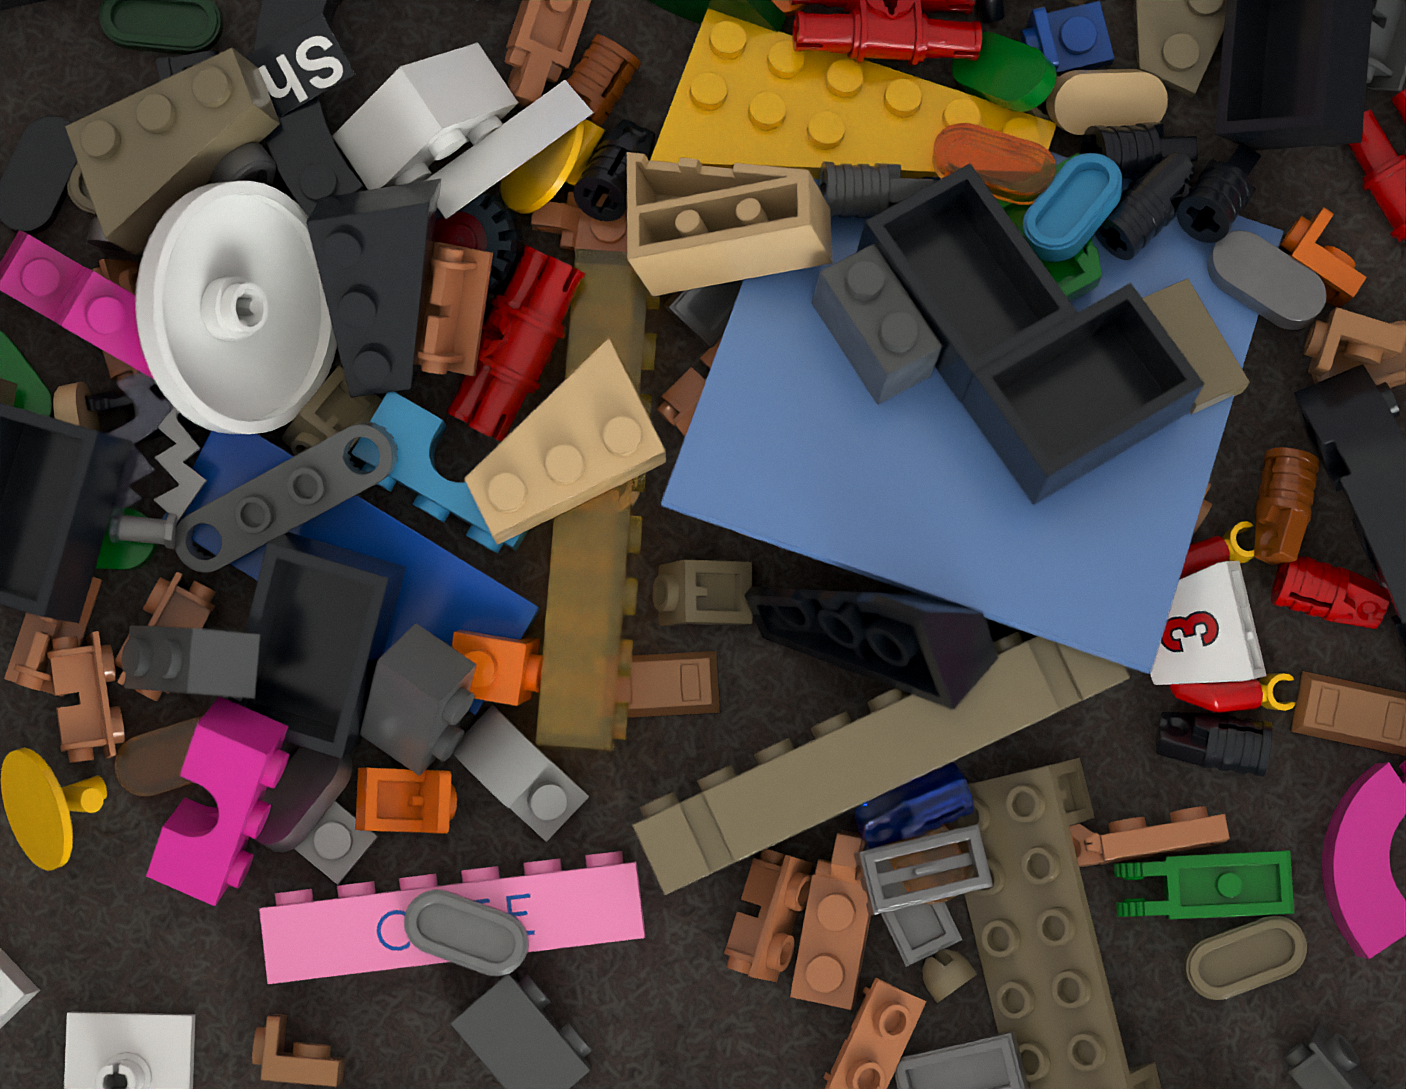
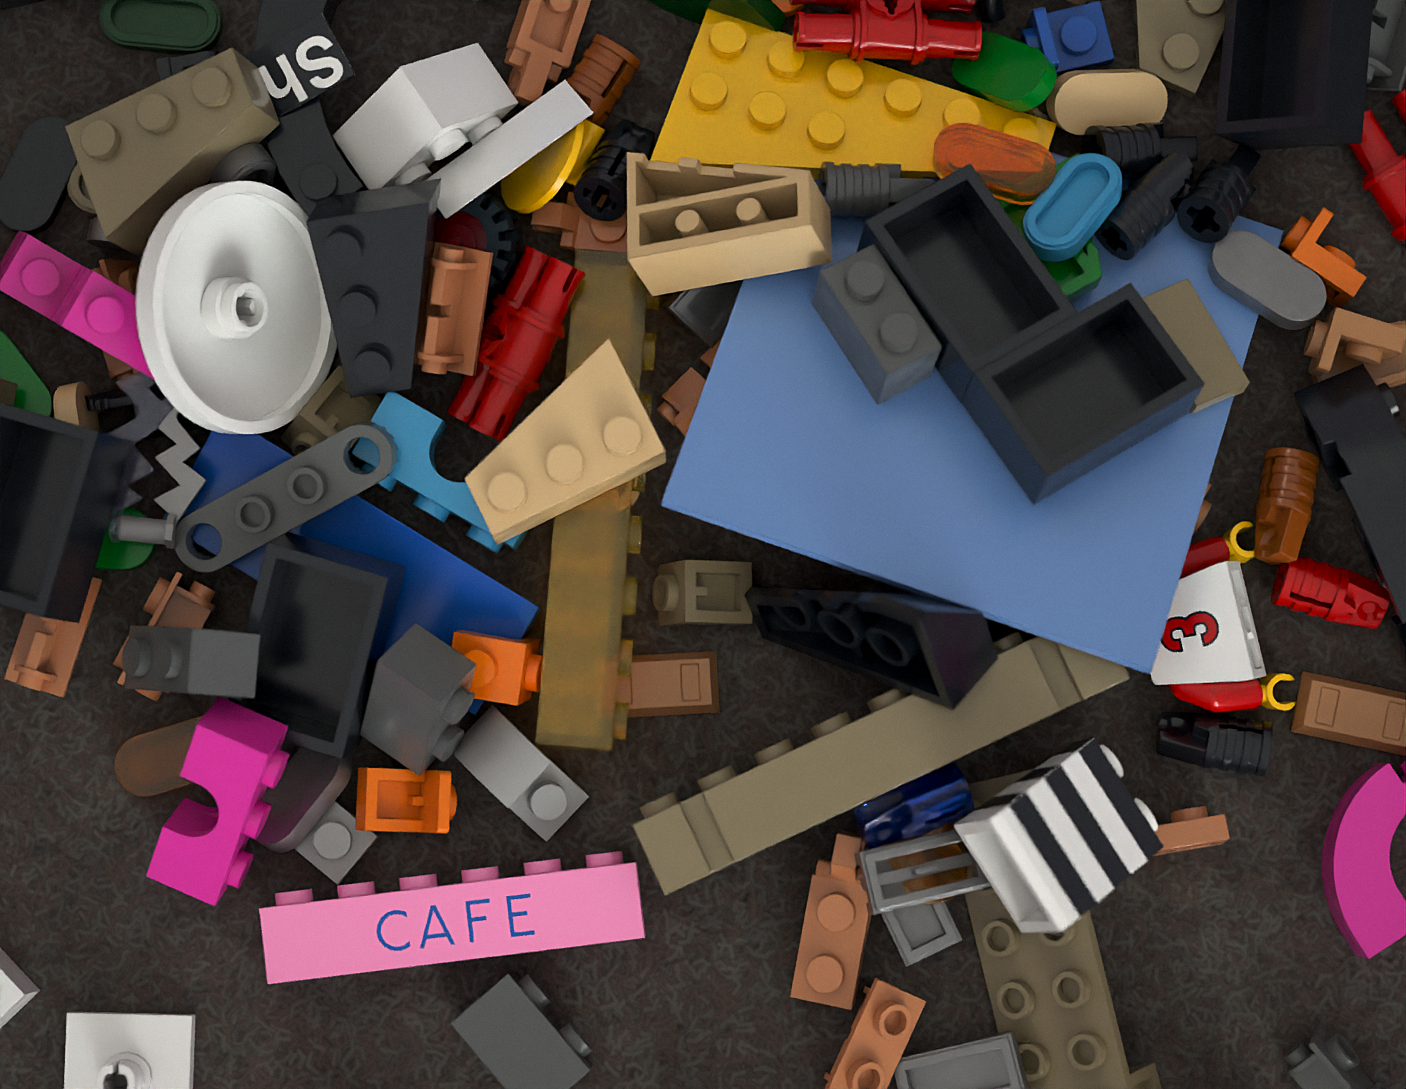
yellow shield [1,748,107,871] -> none
nougat hinge [47,631,124,763] -> none
medium nougat bracket [252,1014,346,1087] -> none
flat silver tile [404,890,529,976] -> none
nougat hinge [724,848,813,982] -> none
dark tan hinge [922,949,977,1003] -> none
green hinge [1114,850,1294,919] -> none
dark tan tile [1183,915,1307,1000] -> none
none -> white slope [953,738,1164,933]

